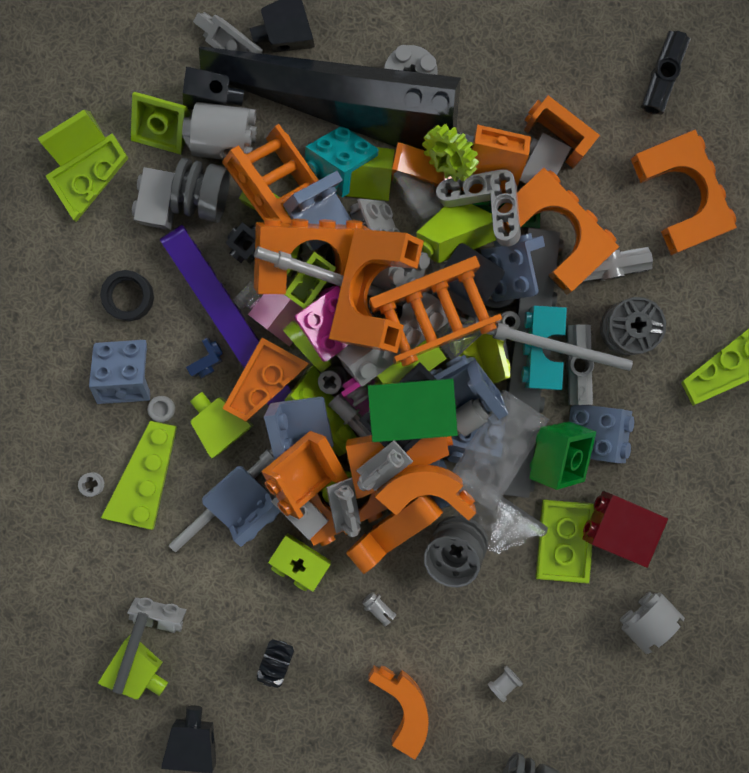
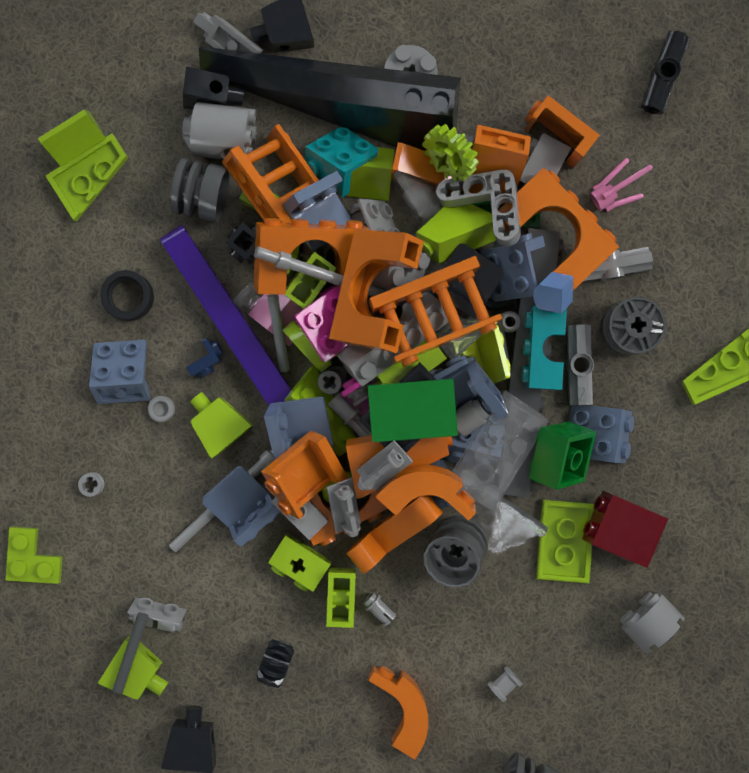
lime wing [101,421,177,530] -> none
lime slope [131,92,191,155] -> none
light grey brick [132,167,175,230] -> none
orange wing [222,338,309,422] -> none
light grey bar [473,319,633,371] -> none
orange arch [631,129,737,255] -> none
none -> lime plate [6,527,63,584]
none -> light grey bar [267,294,290,372]
none -> lime brick [326,567,356,628]
none -> medium blue piece [533,272,573,314]
none -> bright pink plant [590,158,653,212]

